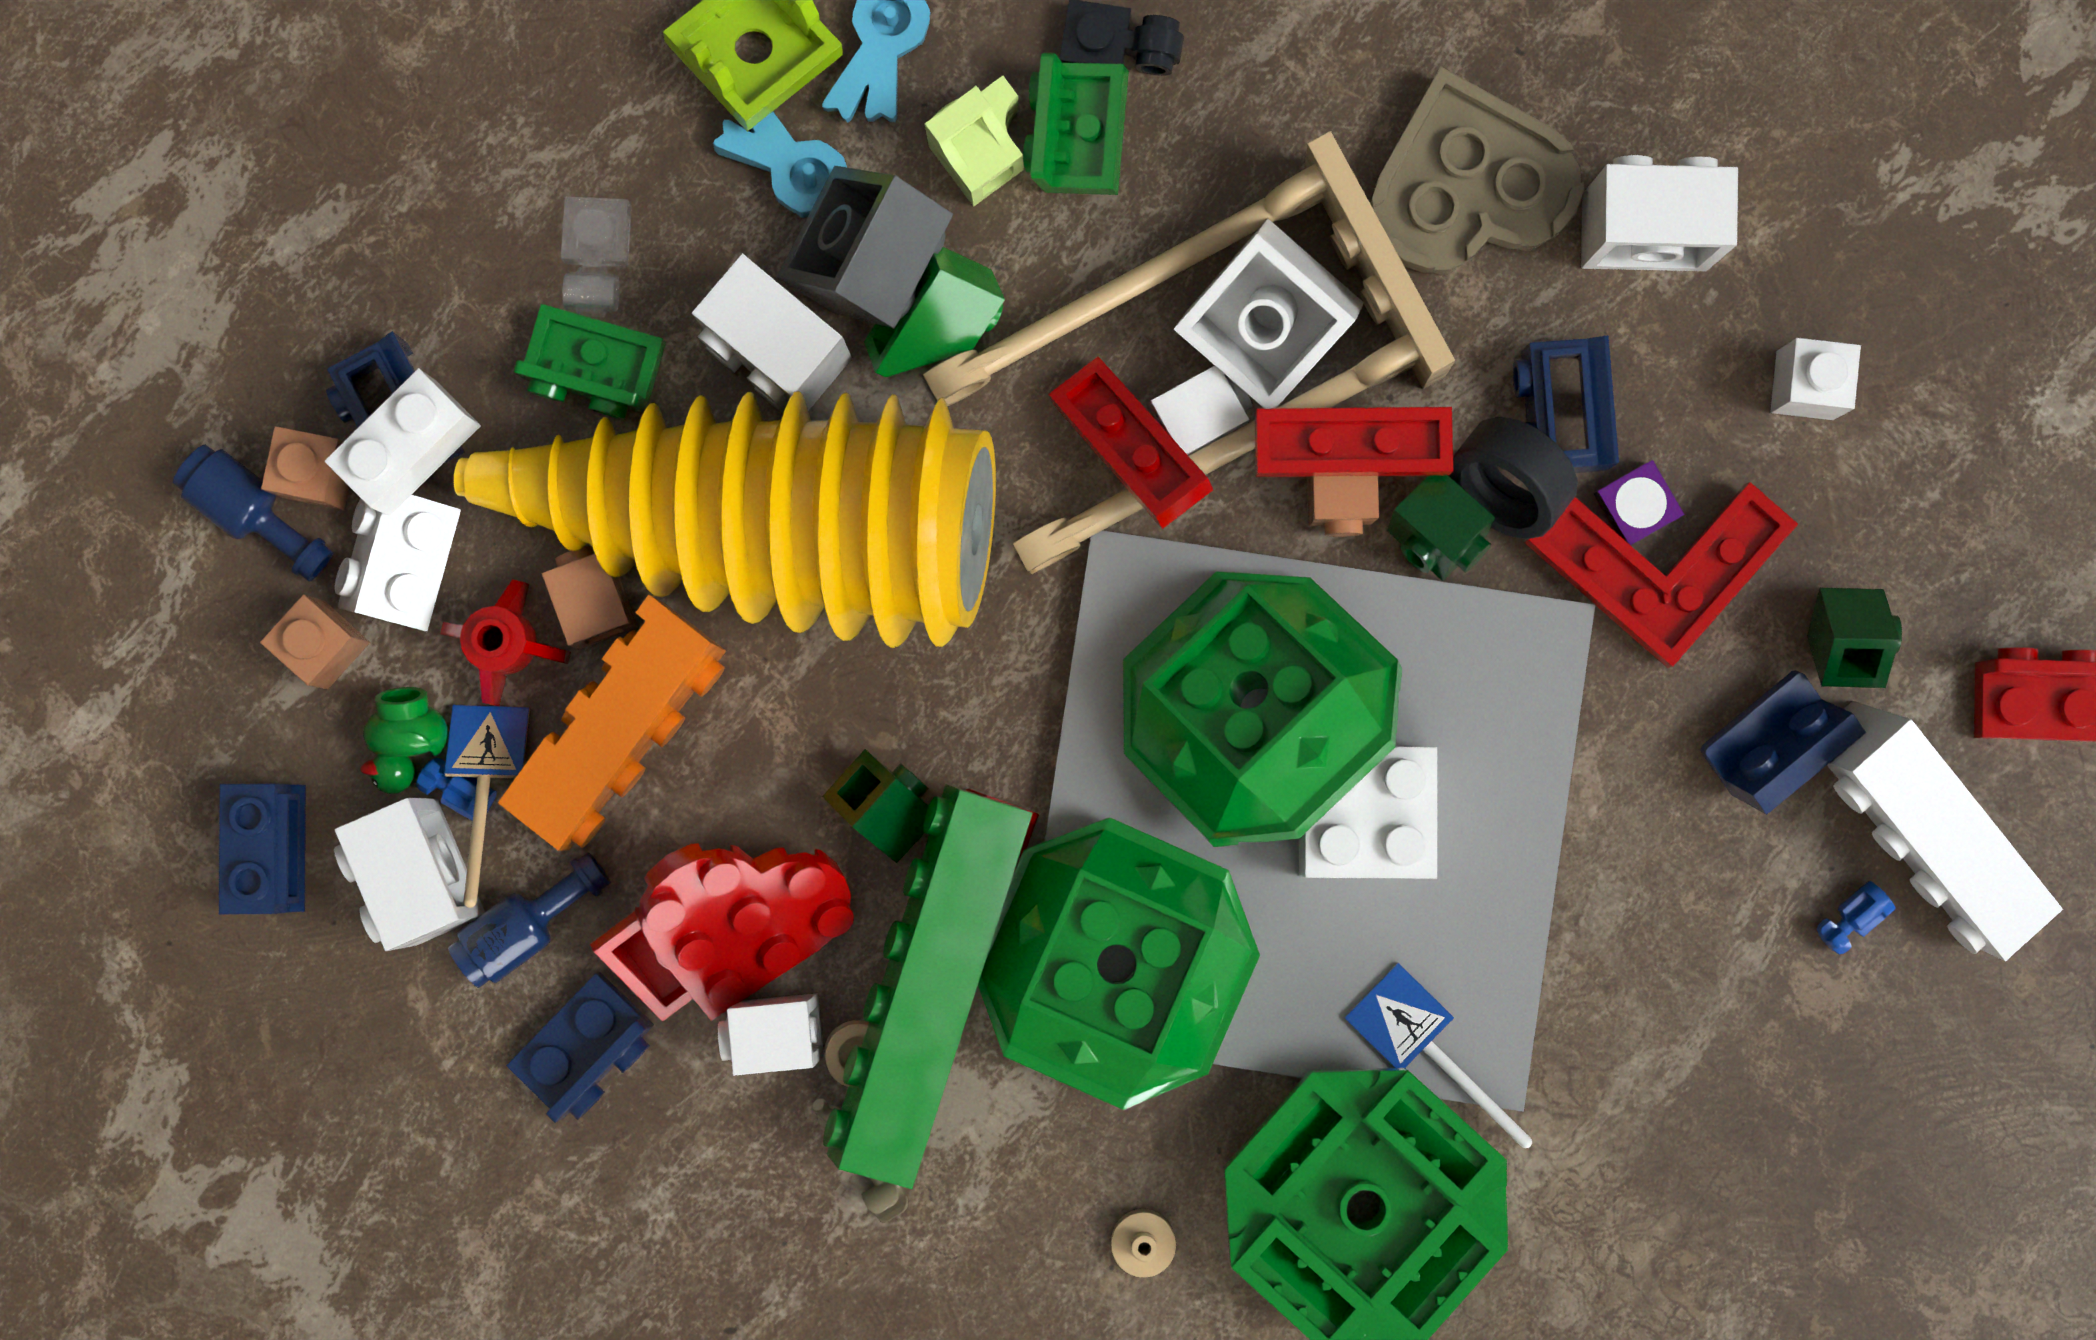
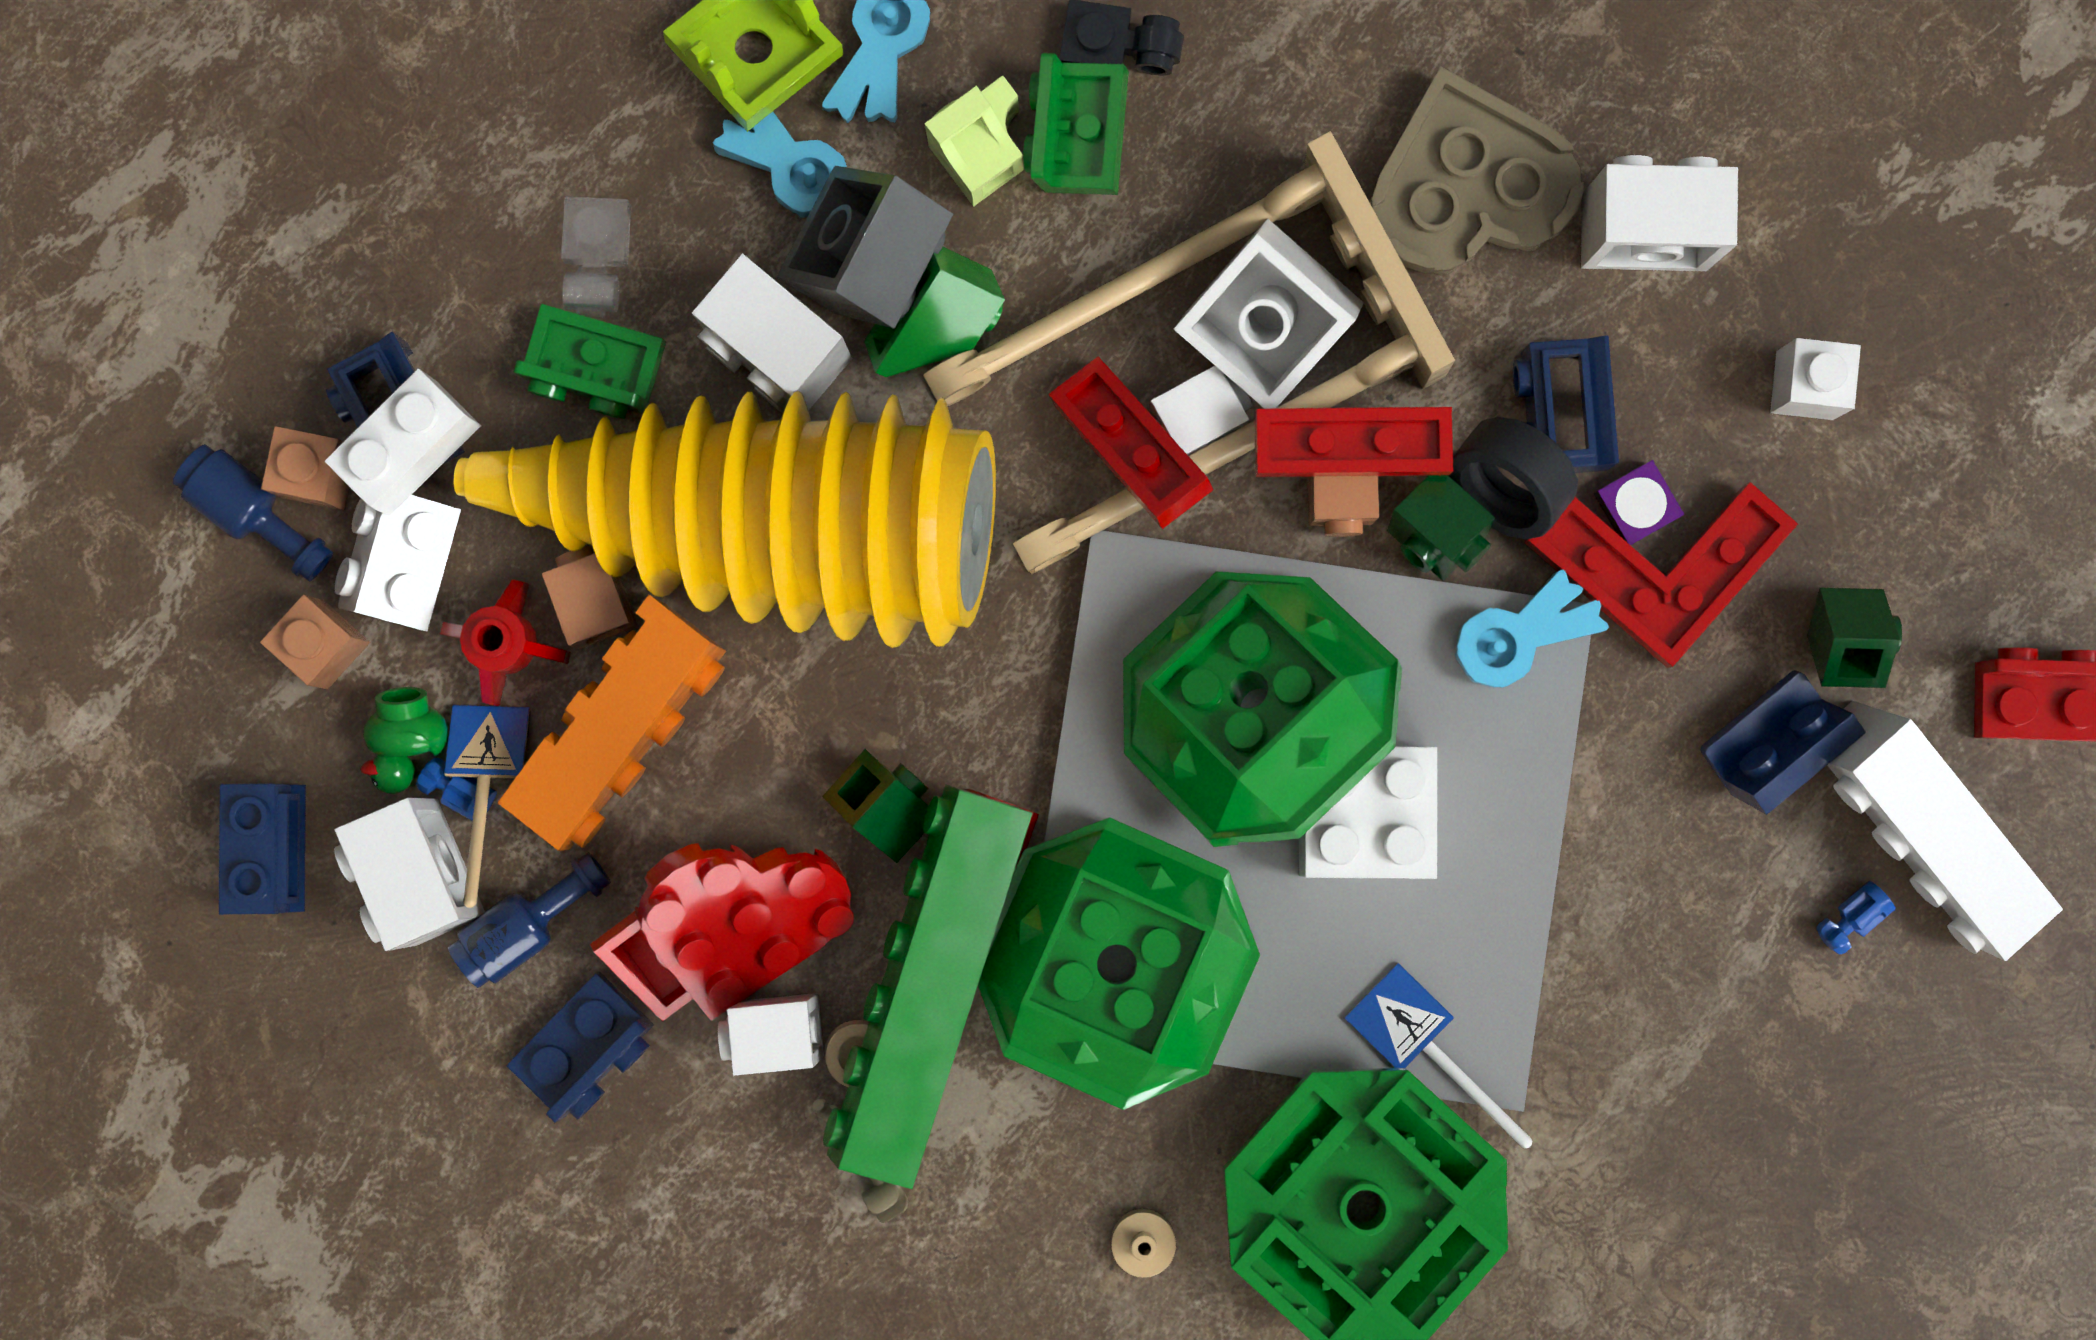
none -> medium azure piece [1455,569,1609,688]

